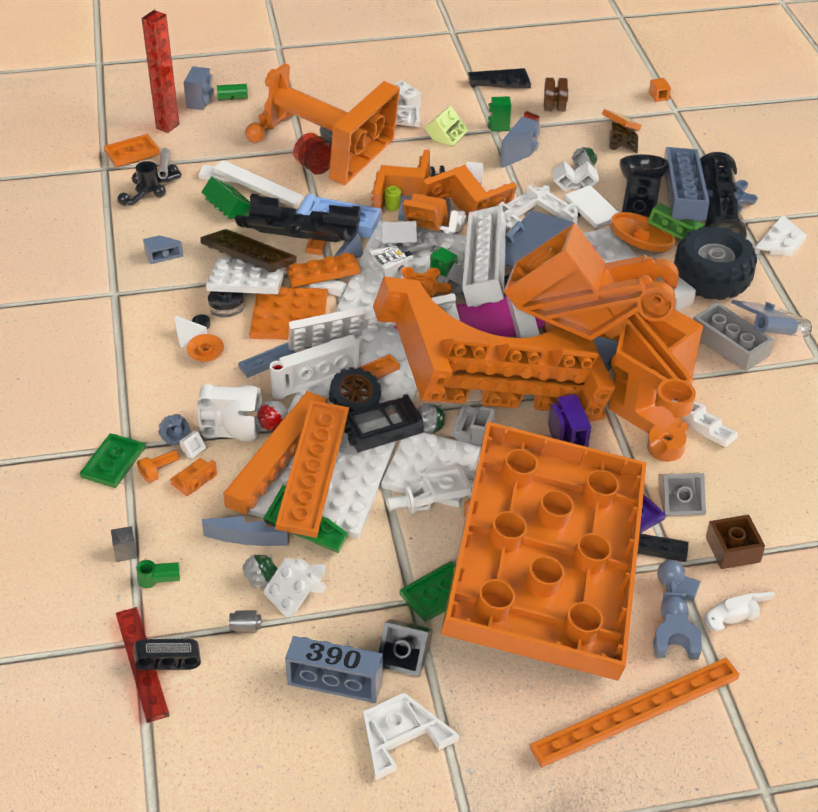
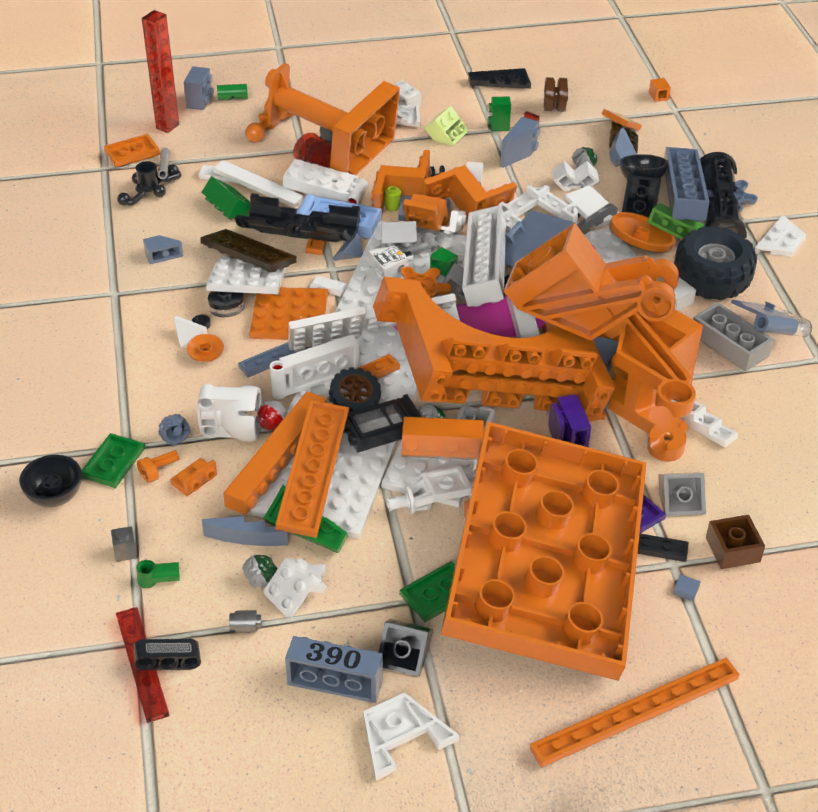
white tile [179,431,206,459] -> none
orange plate [286,253,360,288] -> none
sand blue piece [653,560,702,660] -> none
white animal [704,592,775,631] -> none
none -> black piece [19,455,82,507]
none -> white hinge [283,159,369,204]
none -> orange slope [401,417,484,460]
none -> dark grey plate [577,203,618,234]
none -> sand blue slope [609,128,637,167]

